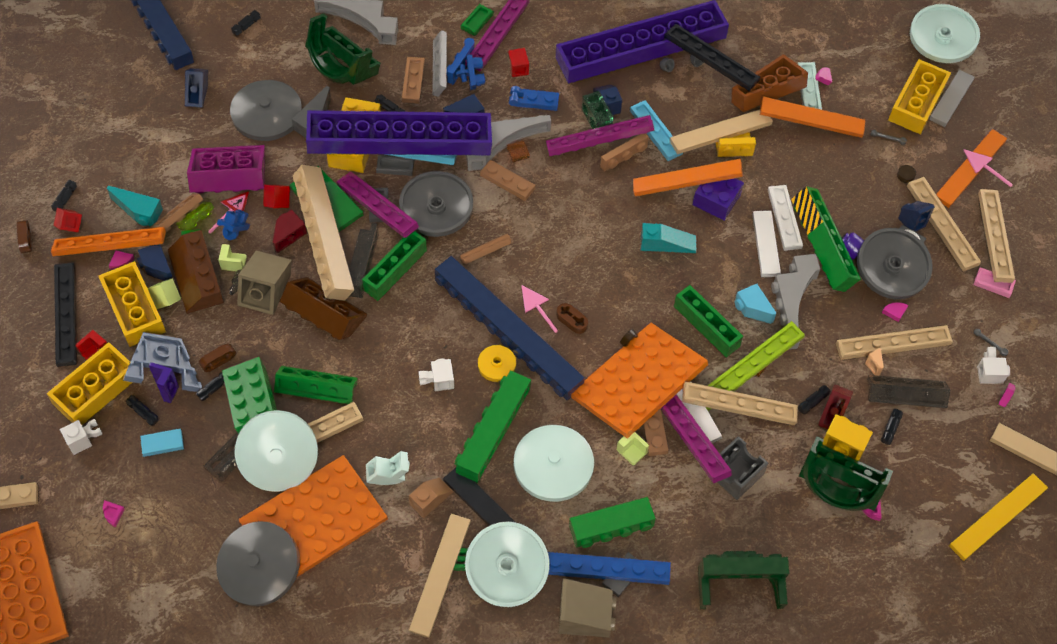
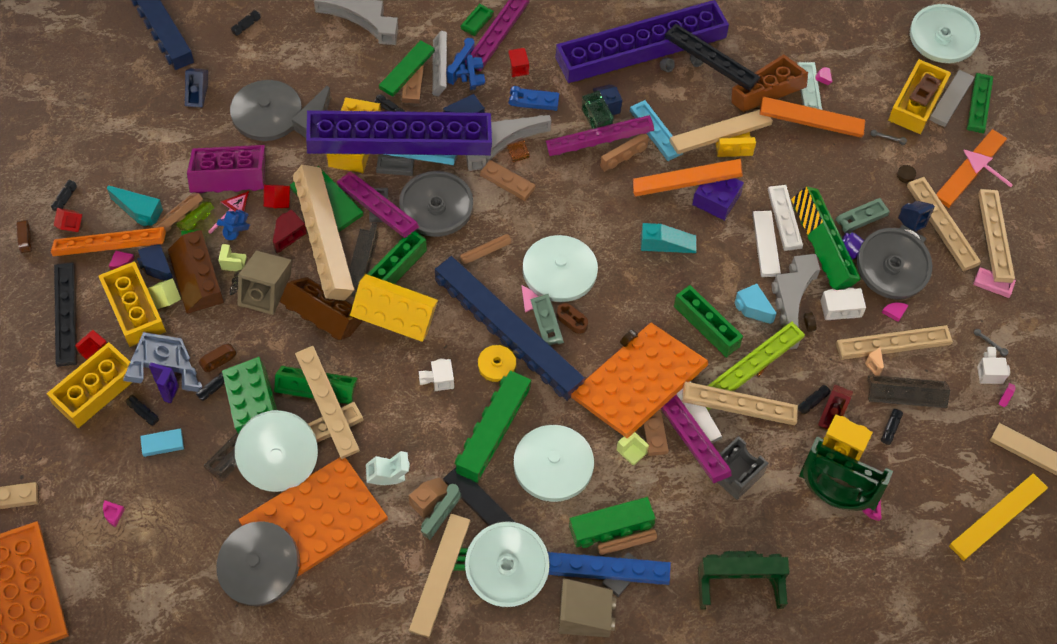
white brick [60,419,102,455] -> none
dark green piece [305,13,381,85] -> none
none -> tan plate [295,346,360,459]
none -> yellow brick [350,274,438,342]
none -> green tile [379,40,435,97]
none -> sand green plate [421,484,461,540]
none -> light aqua dish [523,235,598,302]
none -> sand green plate [530,294,564,346]
none -> medium nougat axle [597,528,657,555]
none -> dark brown tile [803,312,817,332]
none -> white brick [820,288,866,320]
none -> sand green plate [836,198,890,234]
none -> reddish brown slope [909,73,942,107]
none -> green tile [966,73,993,134]

